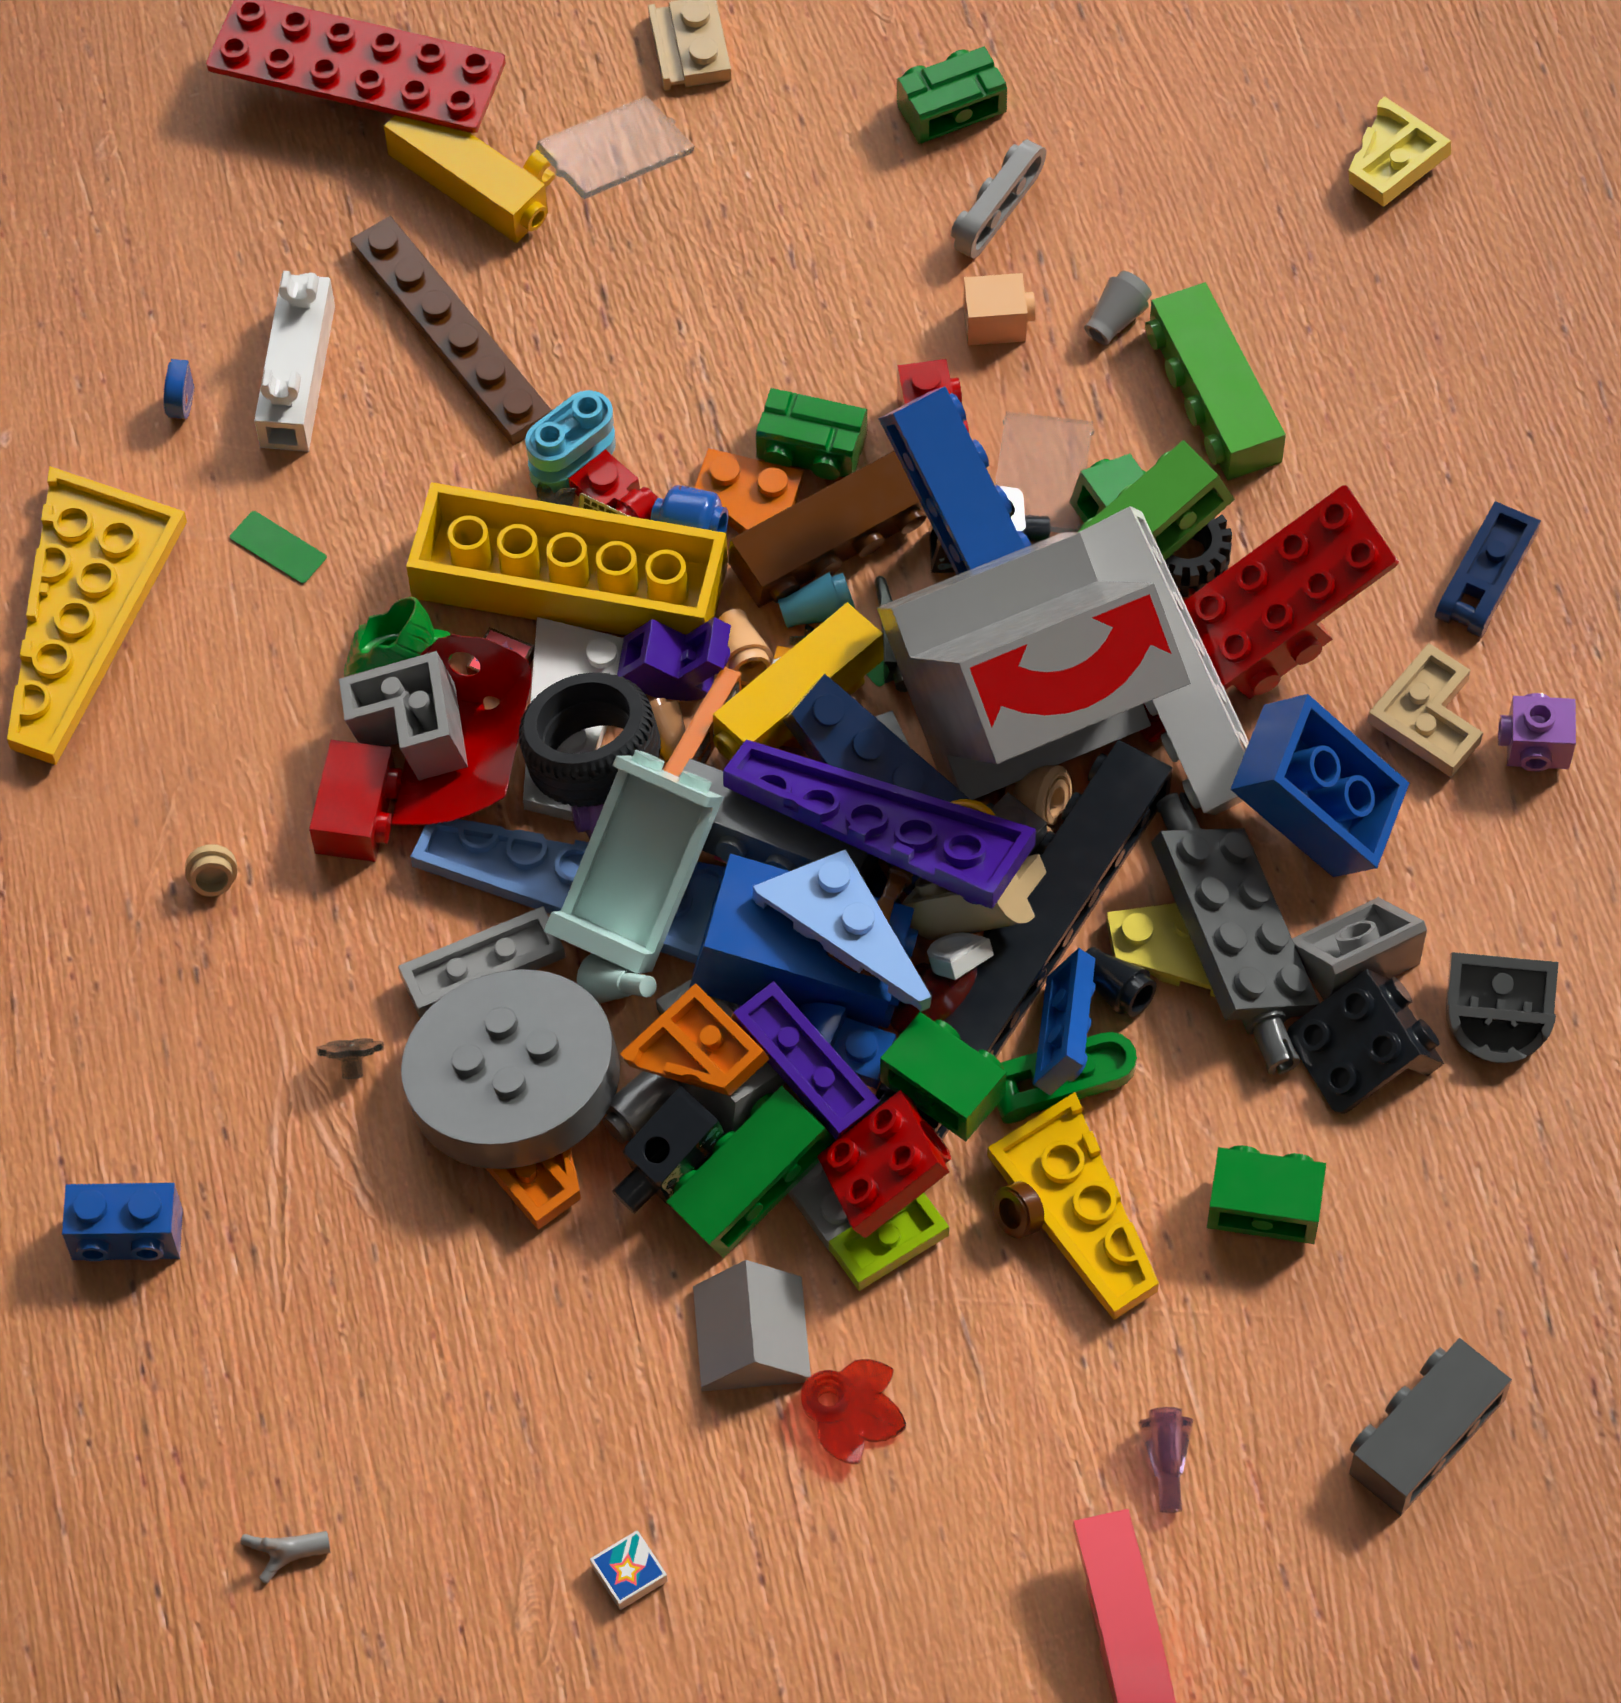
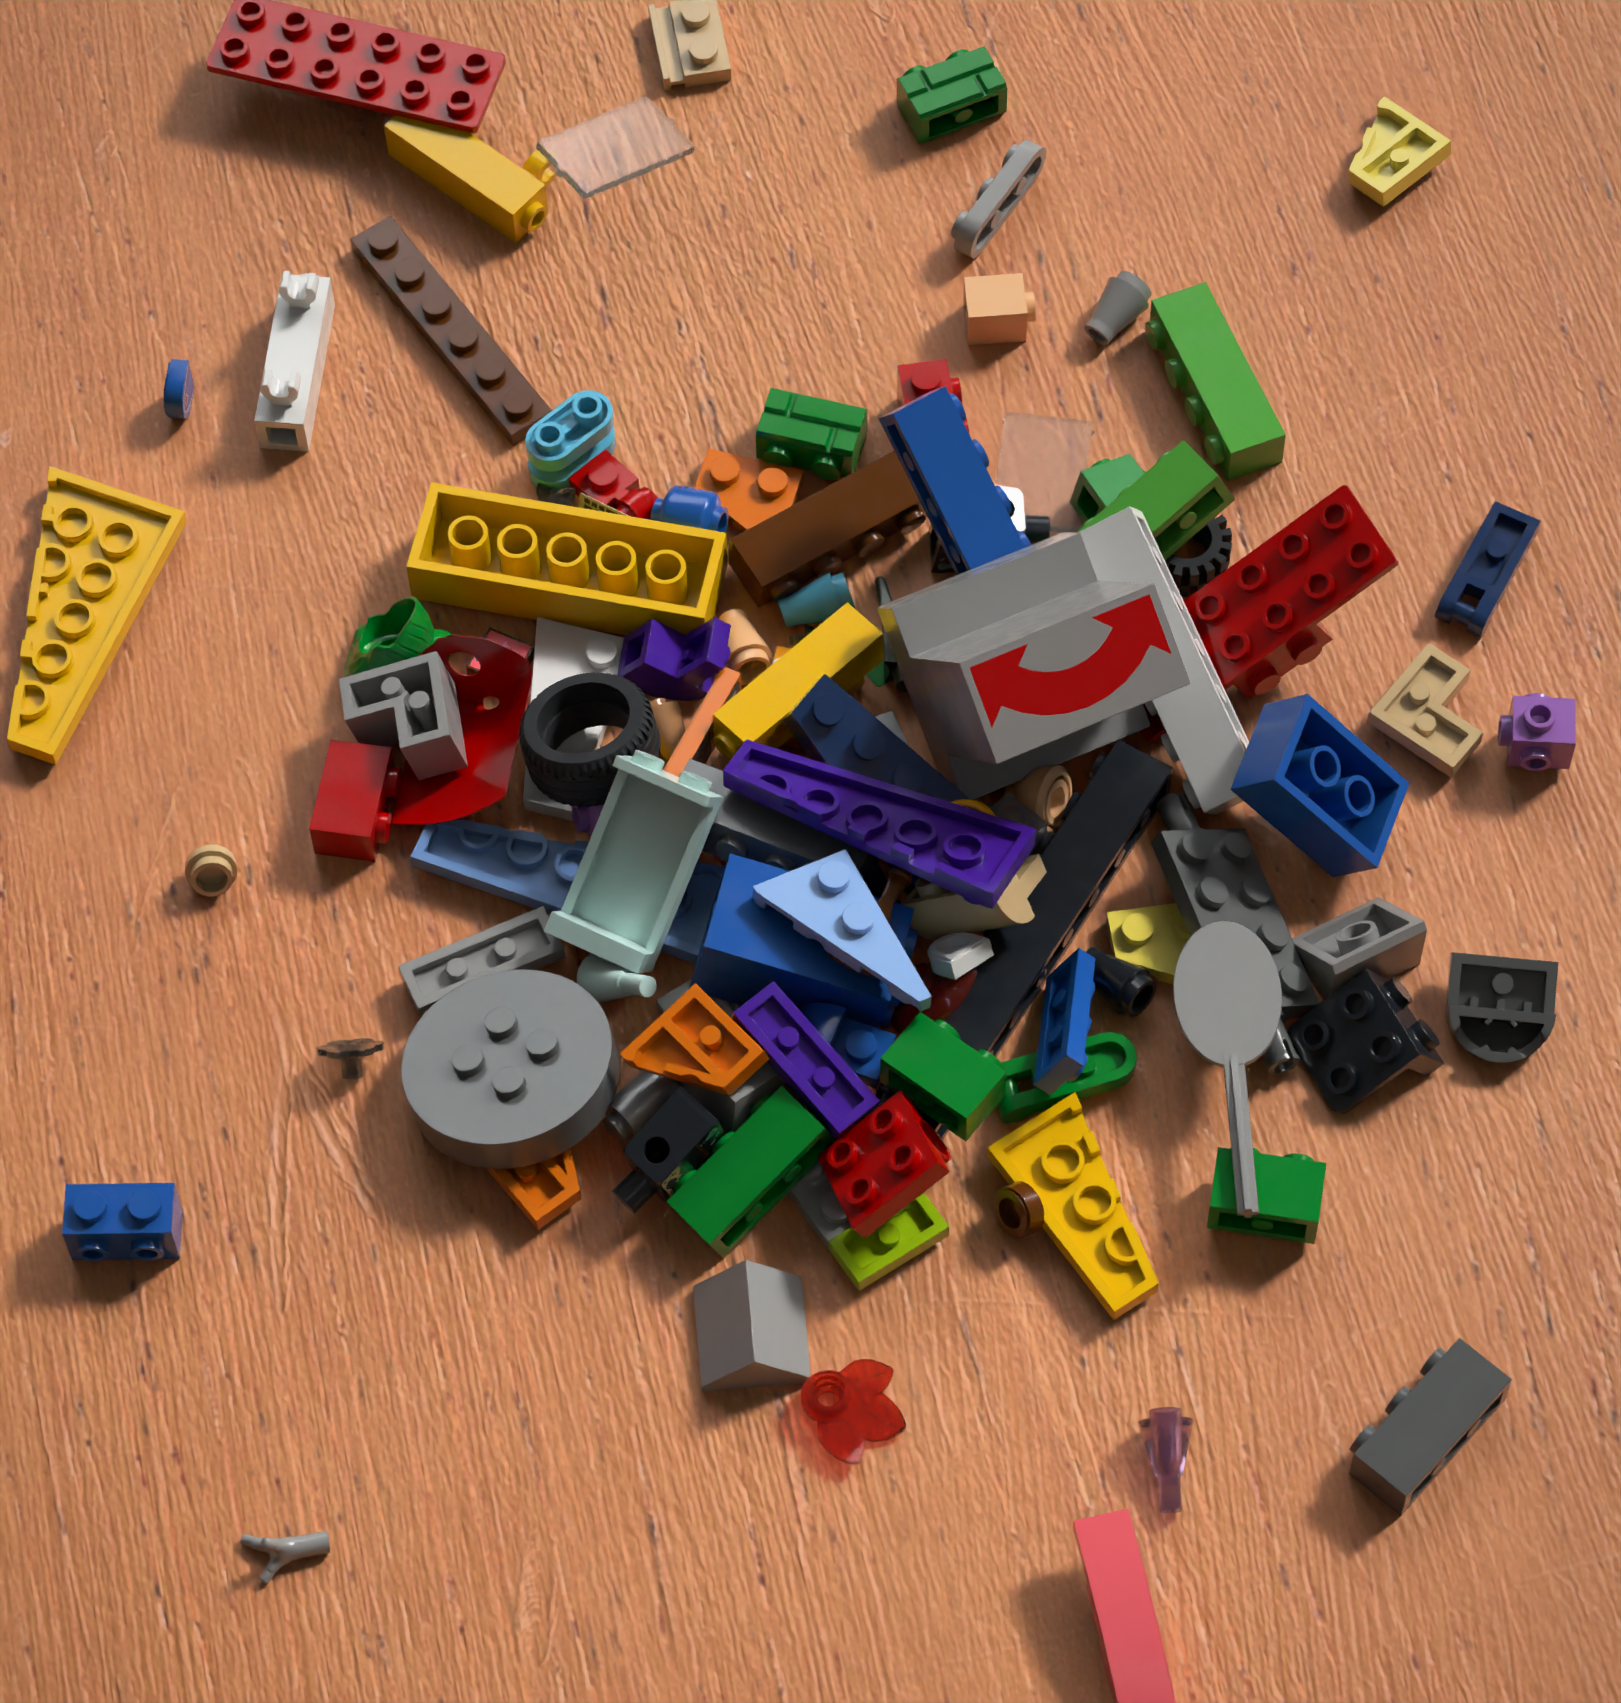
green sticker [230,511,327,583] -> none
tile [590,1530,668,1610] -> none
none -> light grey piece [1174,921,1282,1218]

